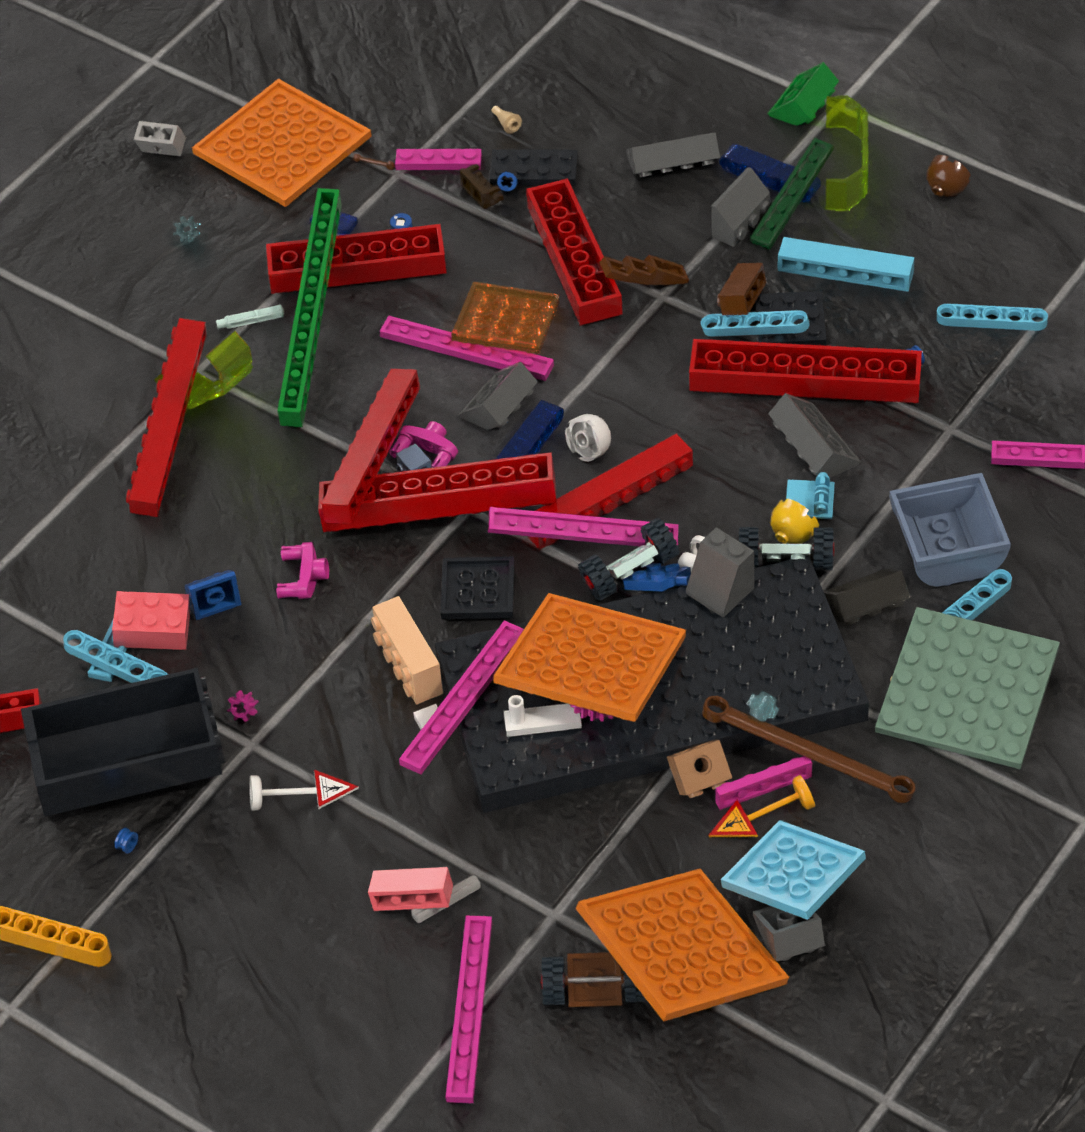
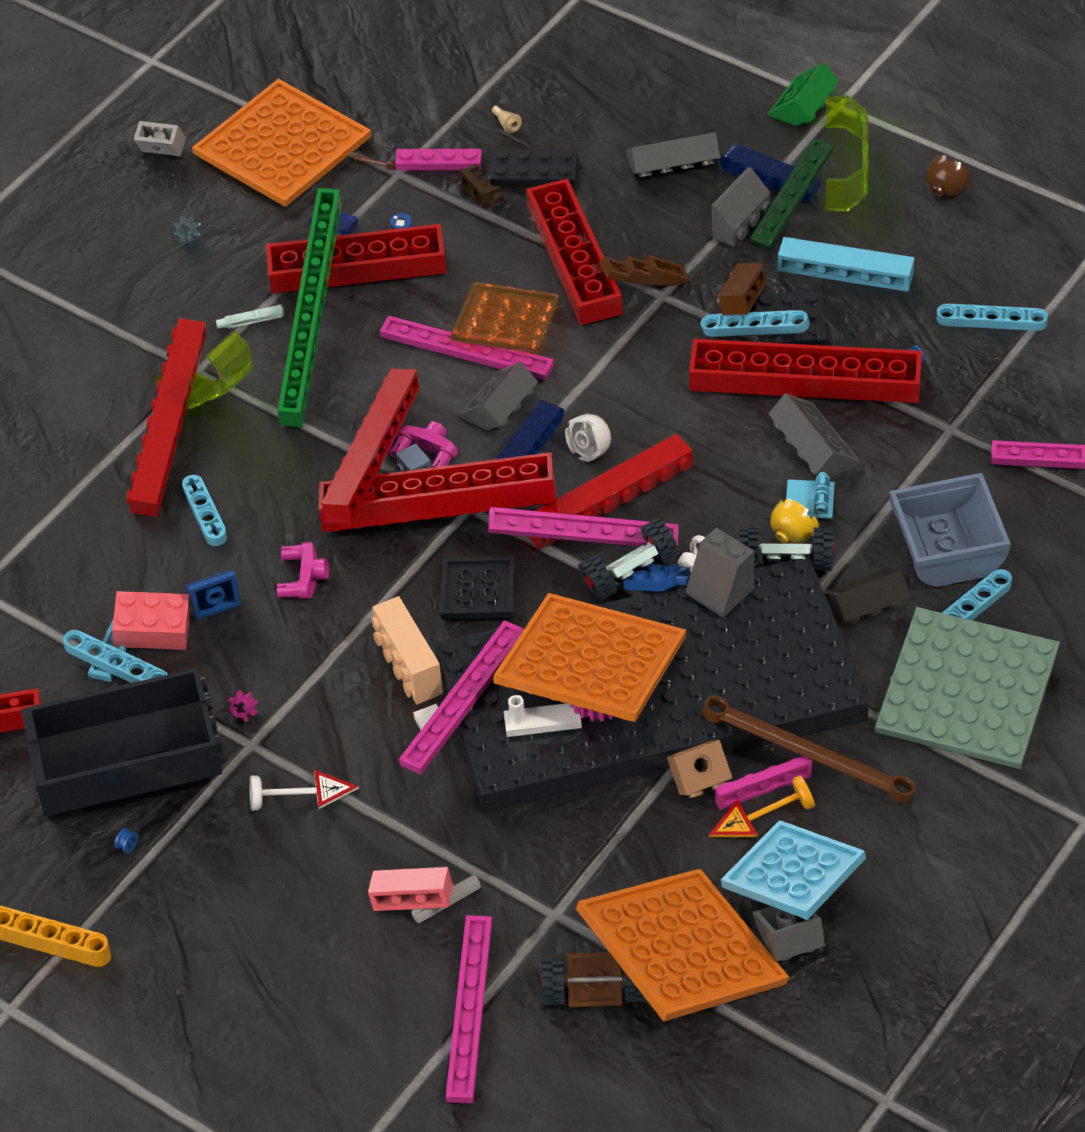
blue bush [497,172,517,191] -> none
clear light blue gear [747,691,779,722] -> none
none -> medium azure beam [182,475,227,546]

